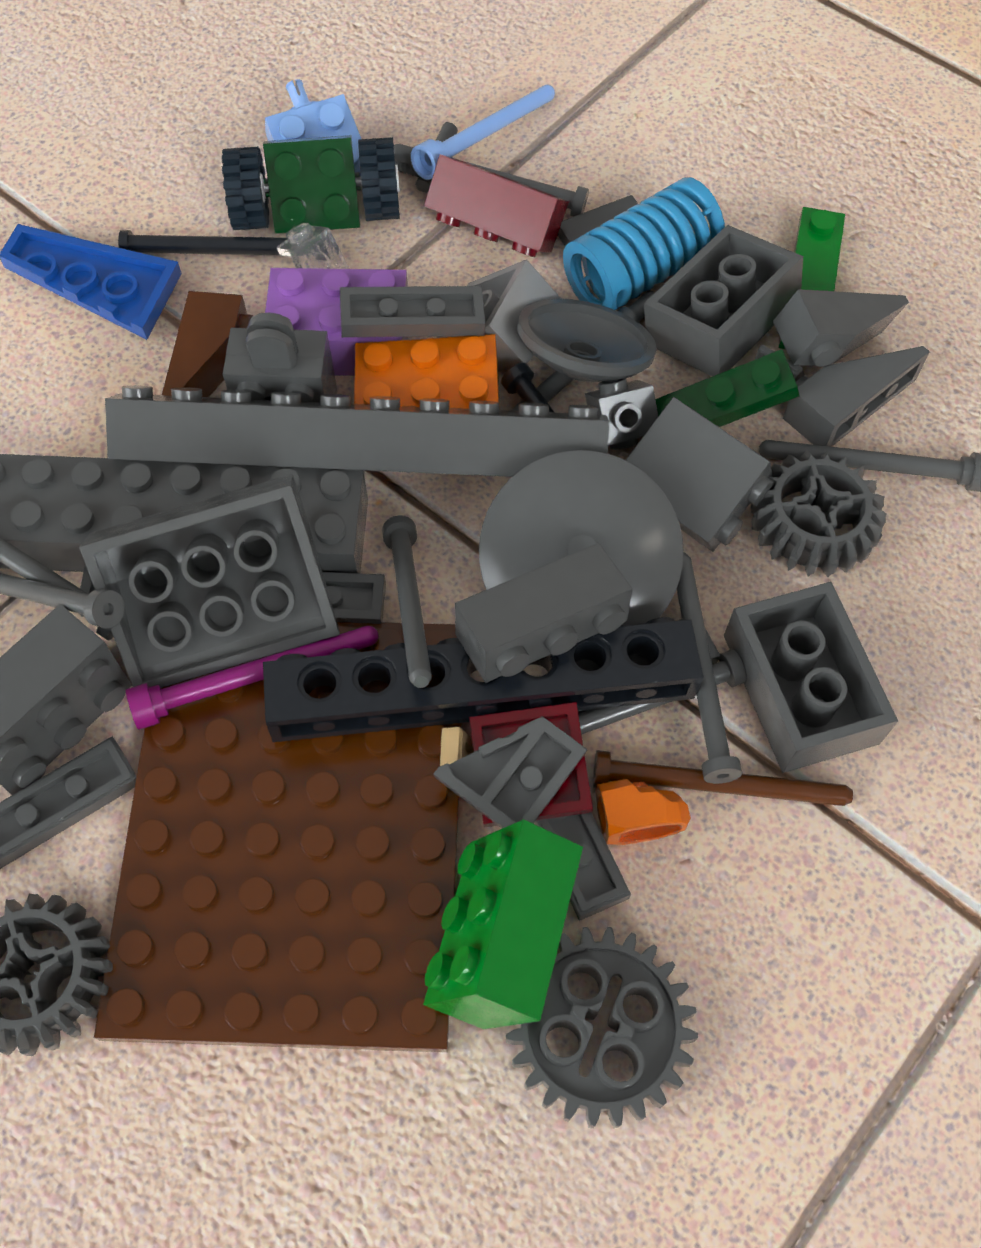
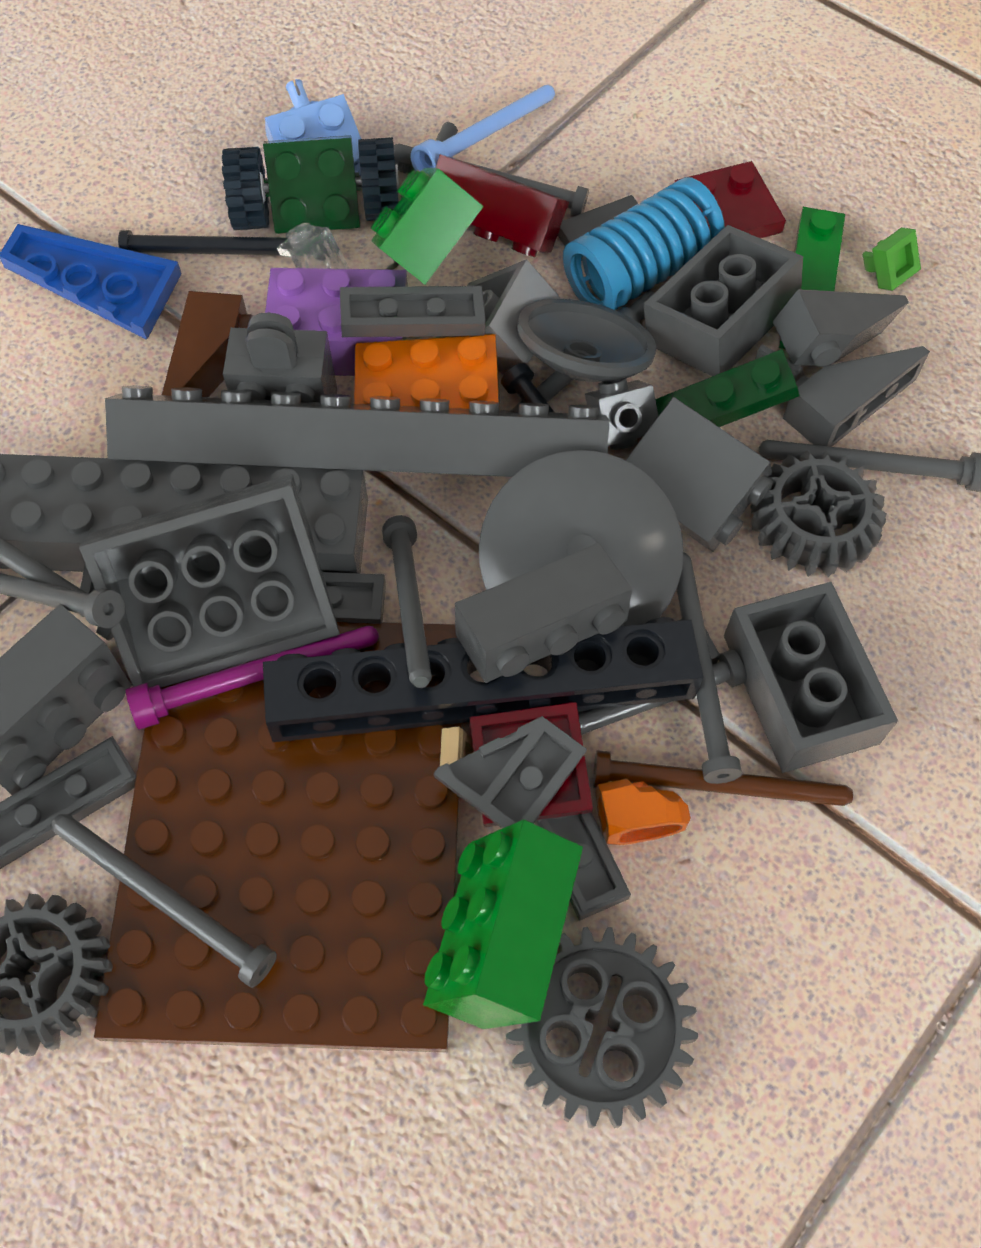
none -> dark grey bar [51,814,277,988]
none -> brick [371,168,484,285]
none -> dark red plate [674,161,786,238]
none -> bright green tile [862,227,921,291]

